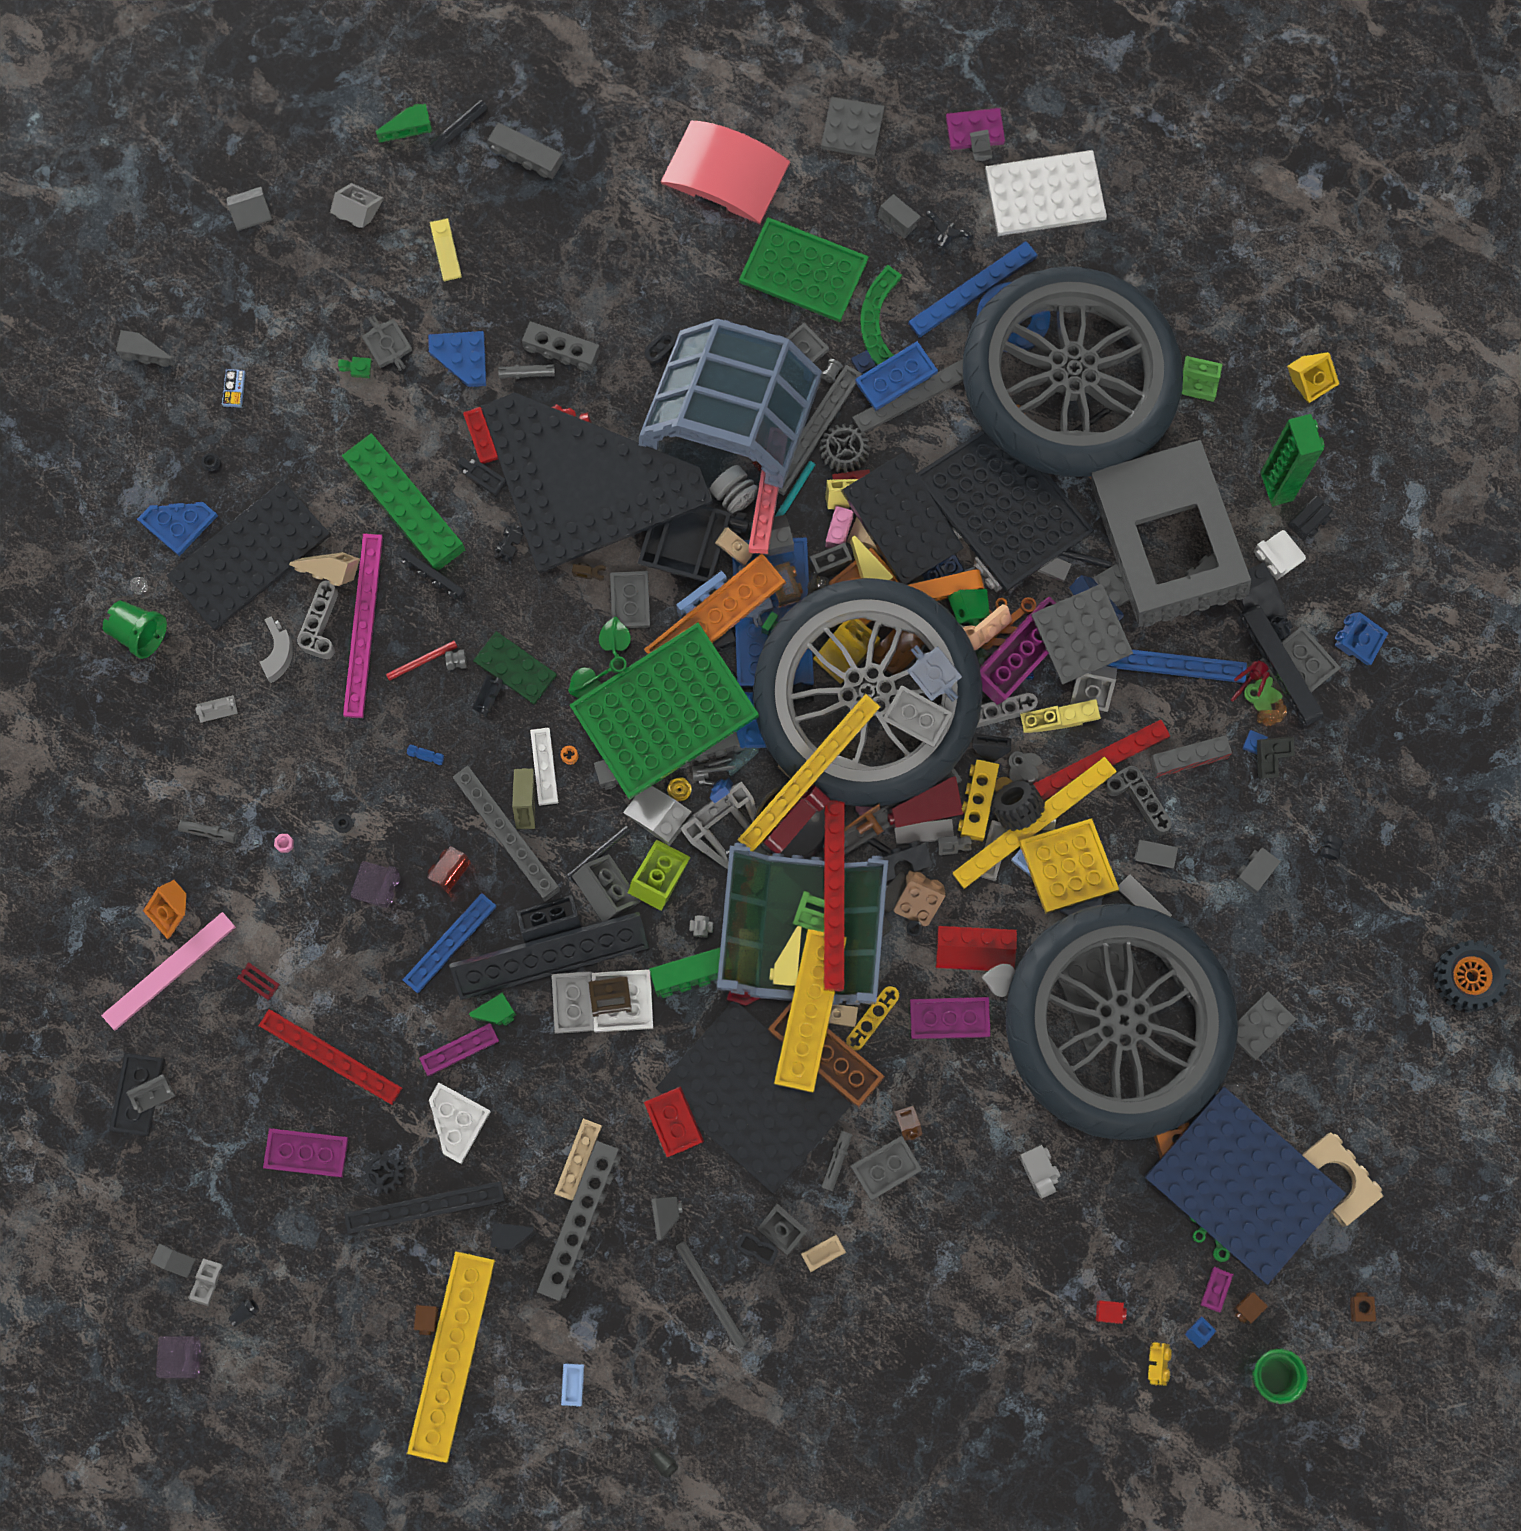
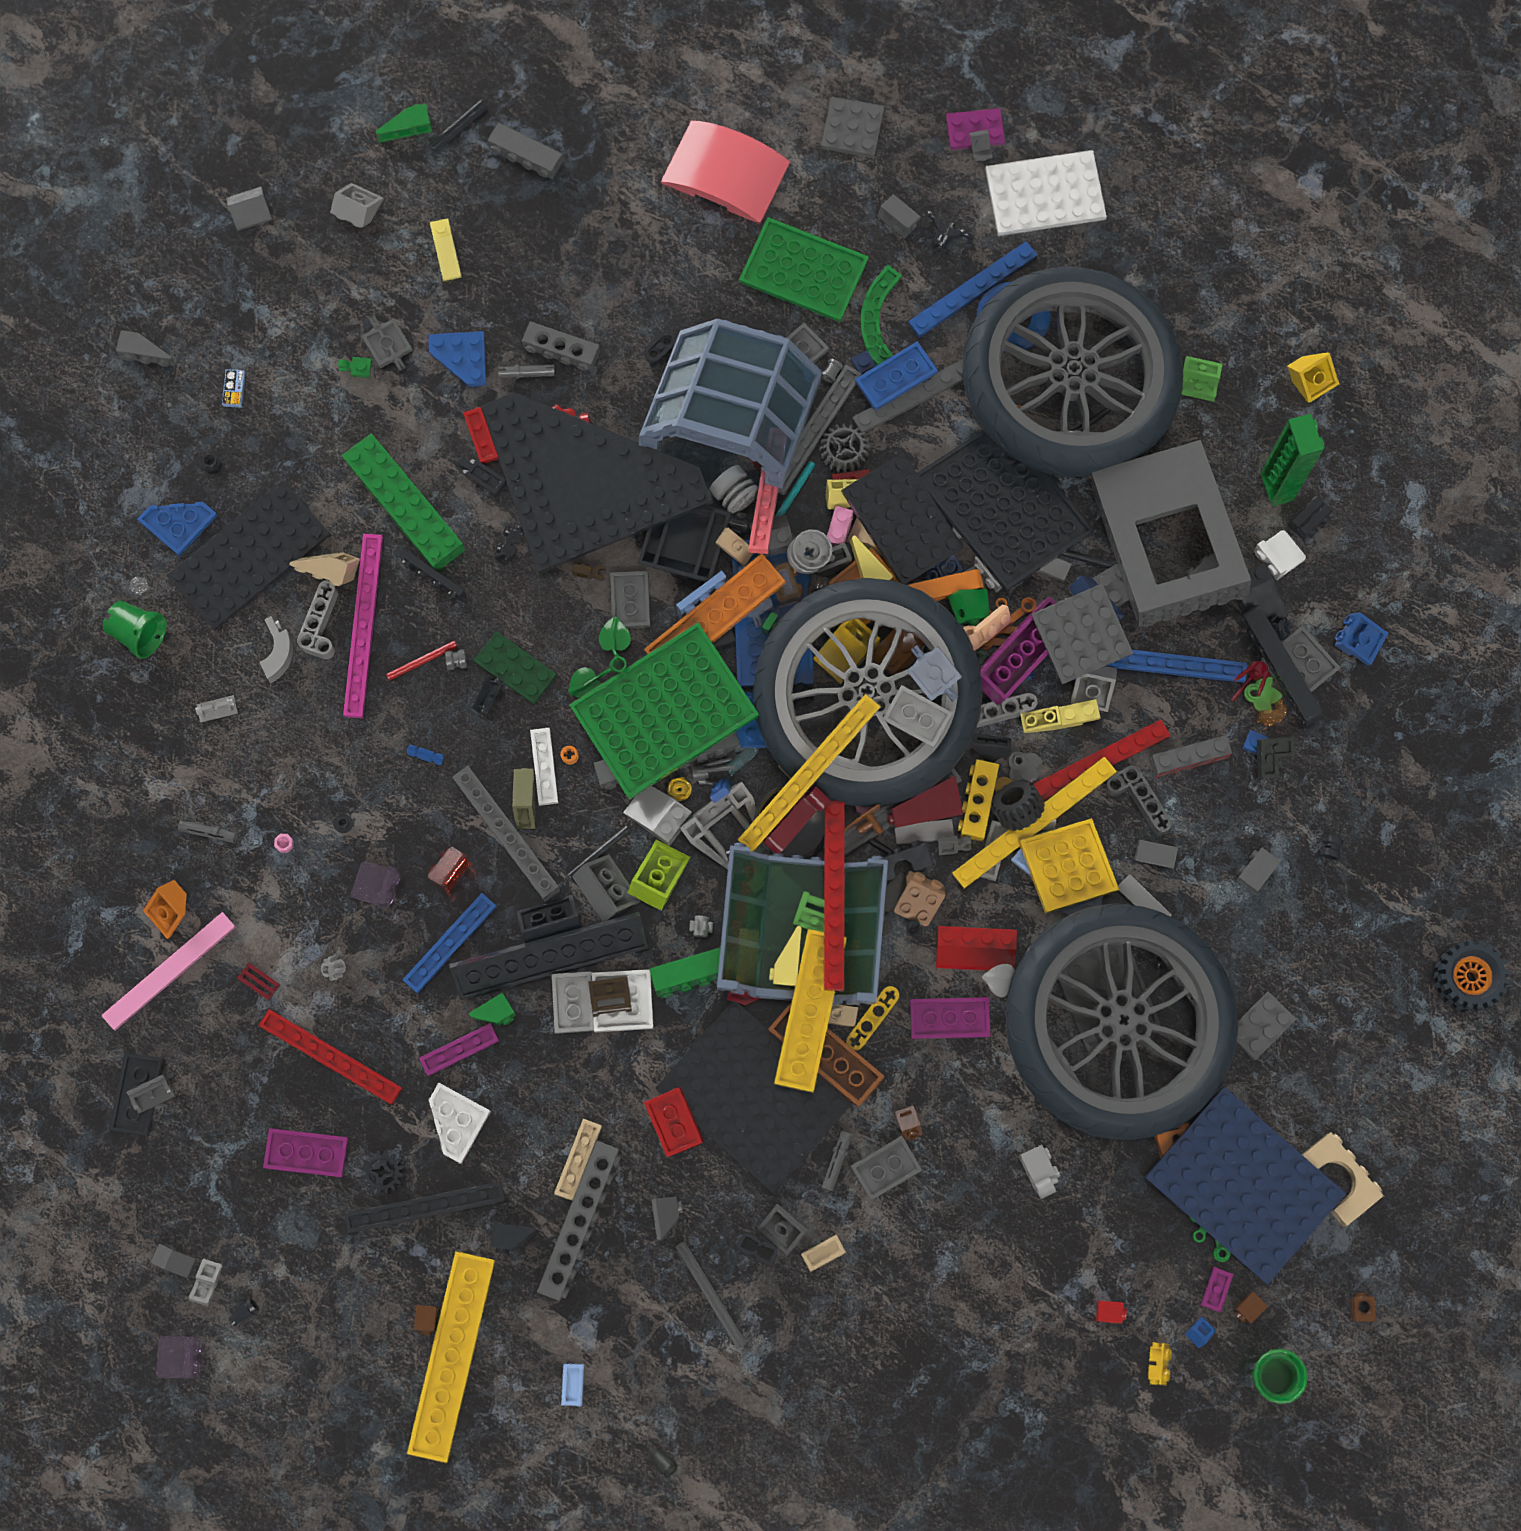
none -> light grey gear [321,955,346,981]
none -> light grey wheel [787,529,832,574]

